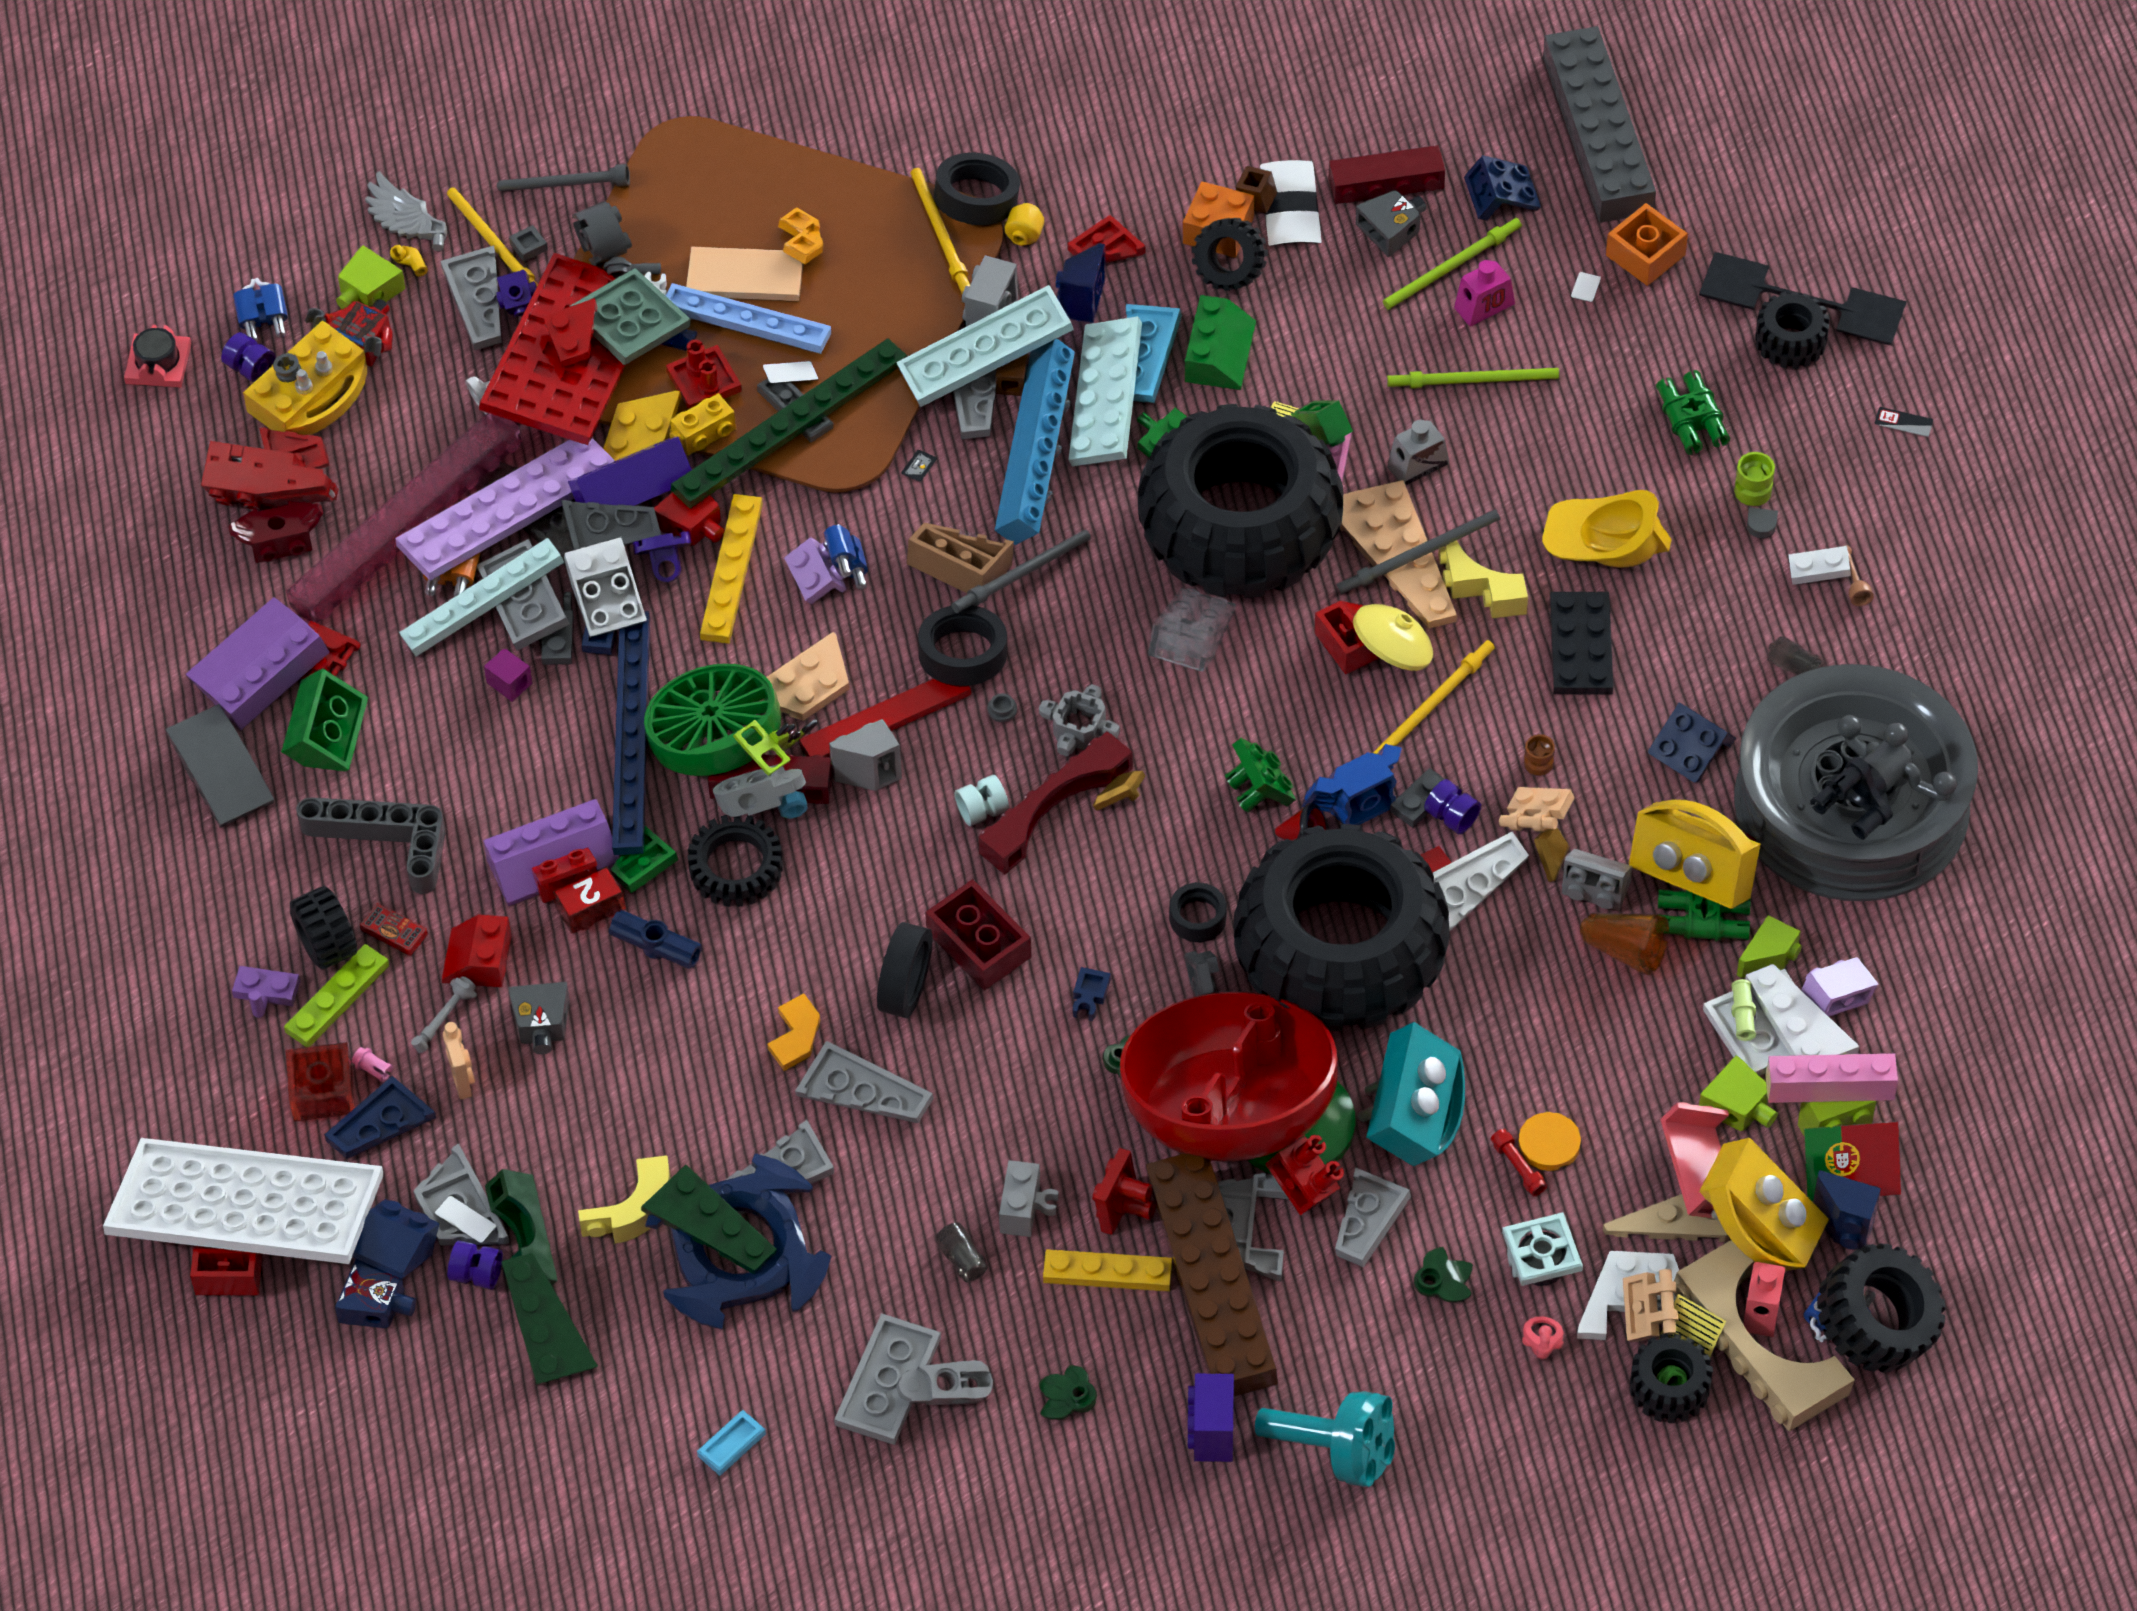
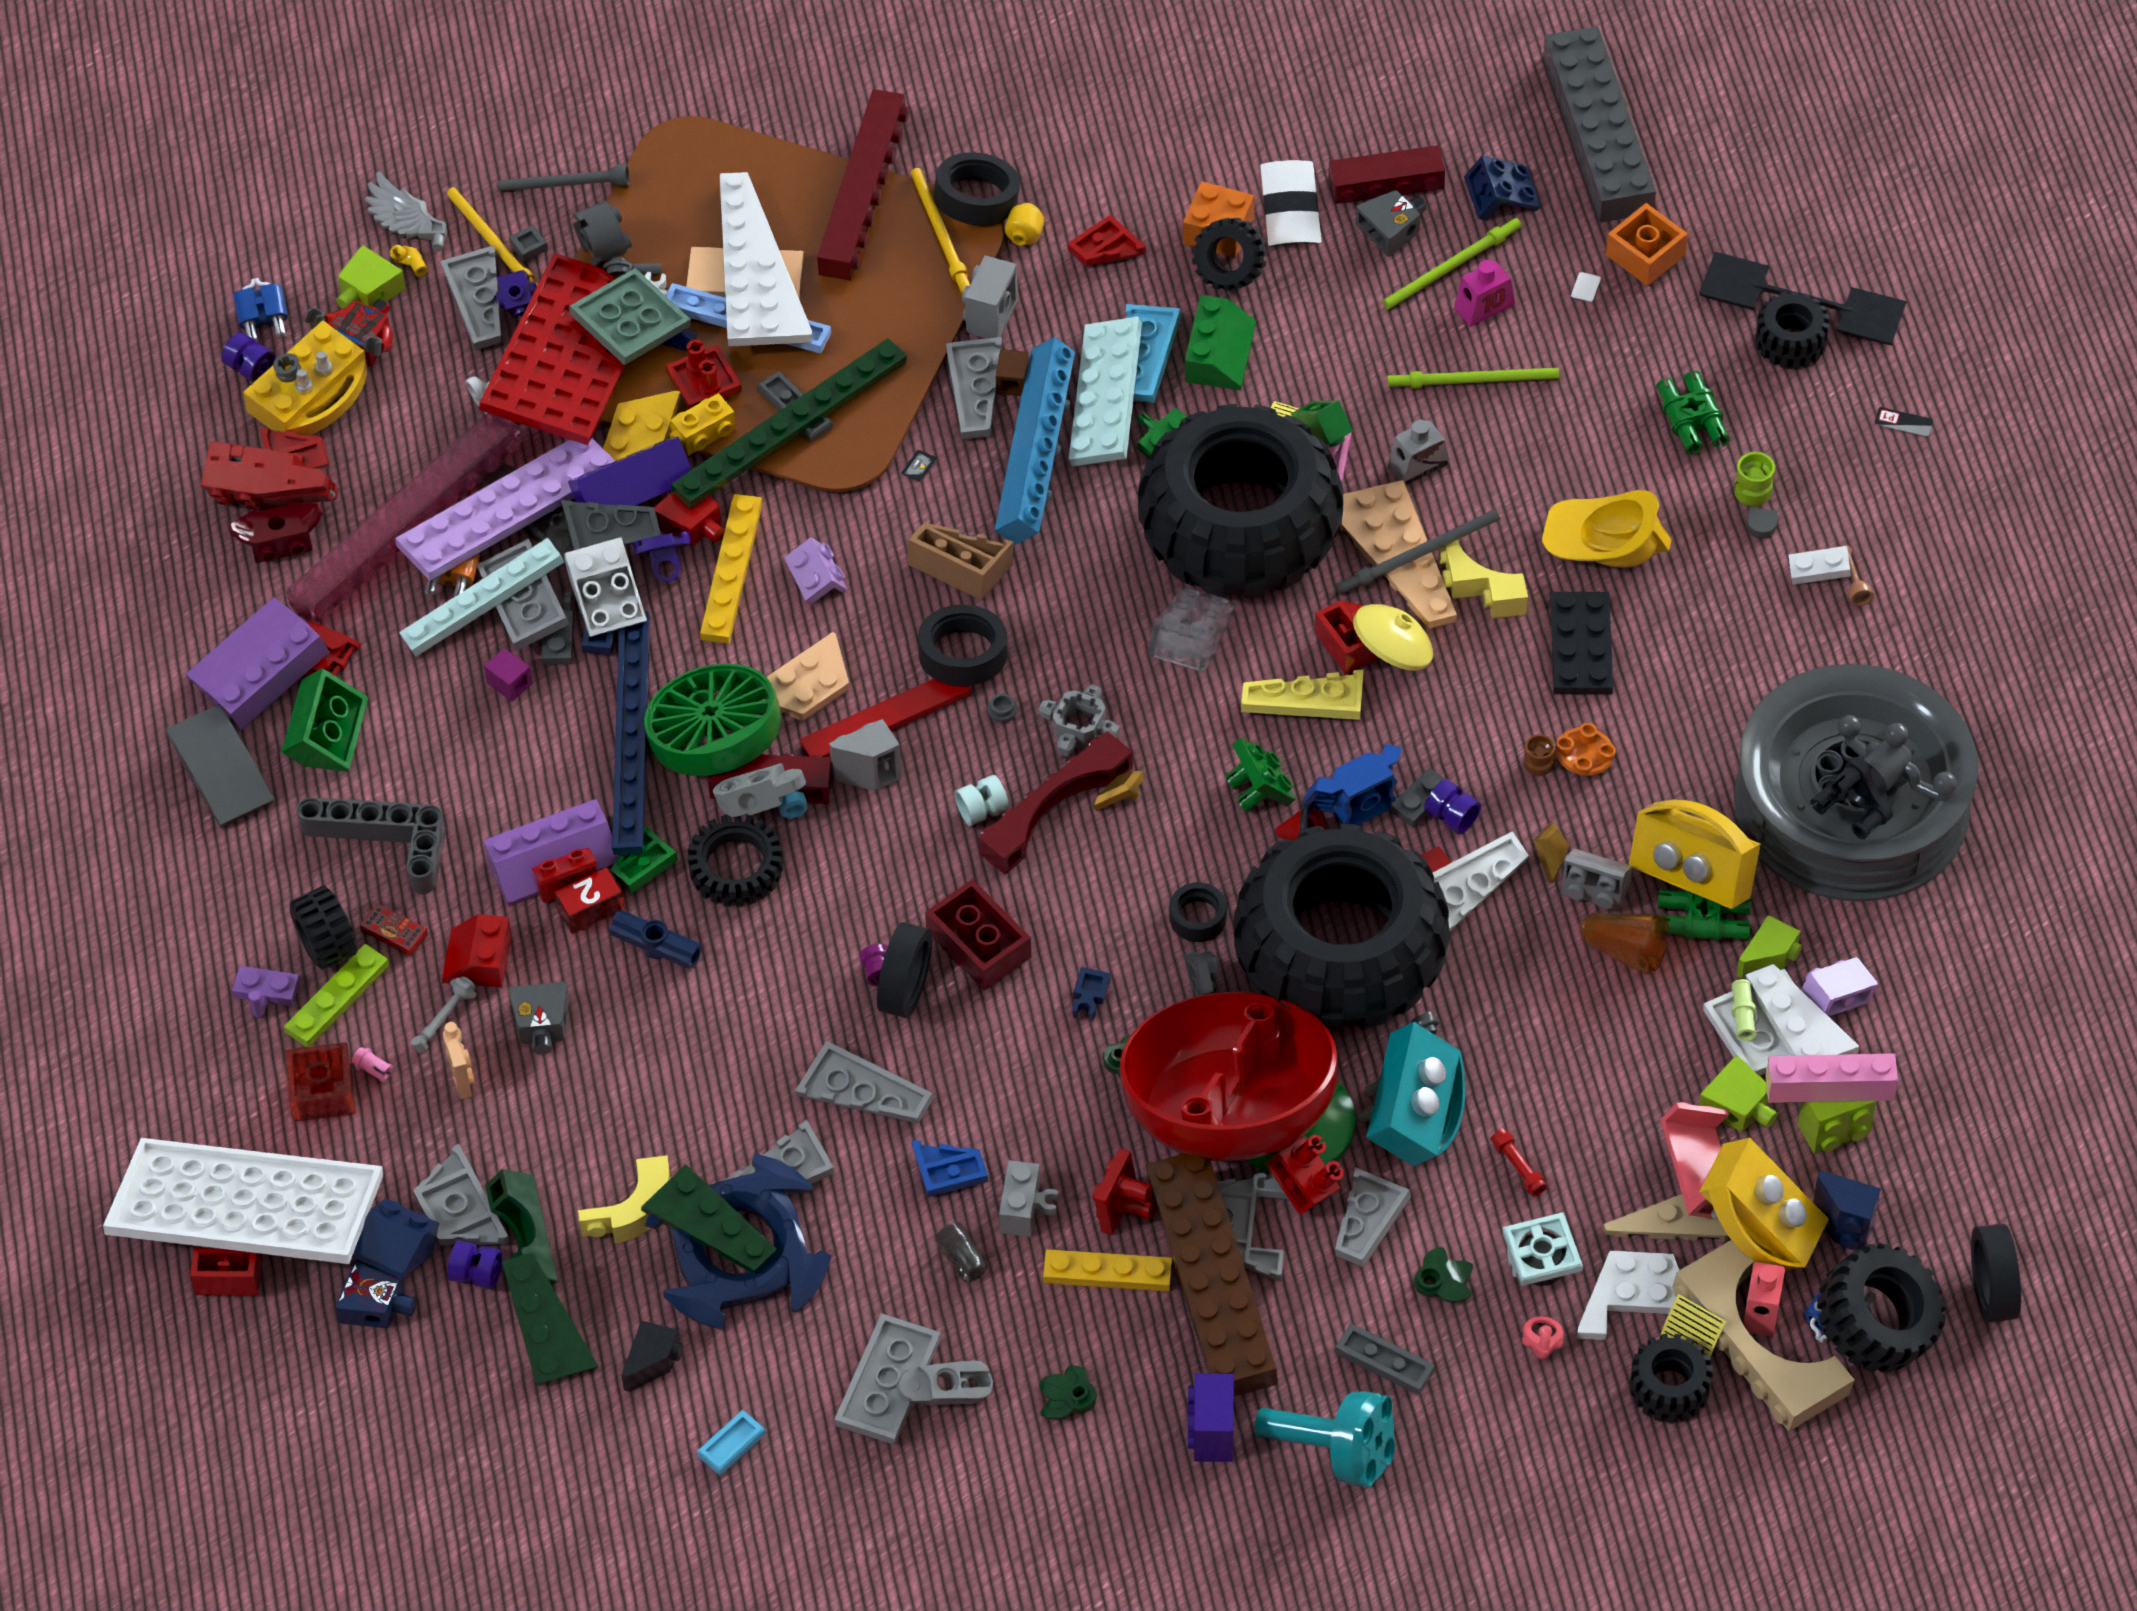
piece [124,325,191,388] -> none
dark blue wing [324,1076,436,1159] -> none
white sticker [435,1196,496,1243] -> none
red wing [543,298,598,368] -> none
lime piece [733,719,818,776] -> none
white sticker [763,361,818,383] -> none
light orange tile [767,993,821,1071] -> none
light orange tile [778,207,823,264] -> none
blue piece [824,524,868,590] -> none
light aqua plate [896,285,1074,407] -> none
dark grey bar [951,530,1091,613] -> none
clear blue slope [1055,243,1106,323] -> none
reddish brown brick [1235,166,1278,214] -> none
yellow bar [1373,640,1495,754] -> none
light nougat plate [1499,787,1575,832] -> none
light orange tile [1518,1112,1581,1171] -> none
light nougat plate [1623,1269,1679,1342] -> none
dark blue bracket [1648,702,1736,783] -> none
bright green plate [1656,1365,1687,1386] -> none
clear smoke piece [1767,635,1825,676] -> none
red sticker [1804,1122,1901,1201] -> none
none -> black slope [621,1321,683,1392]
none -> white wing [720,172,812,346]
none -> dark red brick [817,89,910,281]
none -> magenta wheel [859,944,888,986]
none -> blue wing [911,1140,988,1197]
none -> light yellow wing [1241,669,1364,720]
none -> dark grey plate [1335,1323,1435,1395]
none -> dark grey plate [1411,1012,1440,1034]
none -> orange dish [1555,723,1616,776]
none -> black tyre [1971,1223,2021,1322]

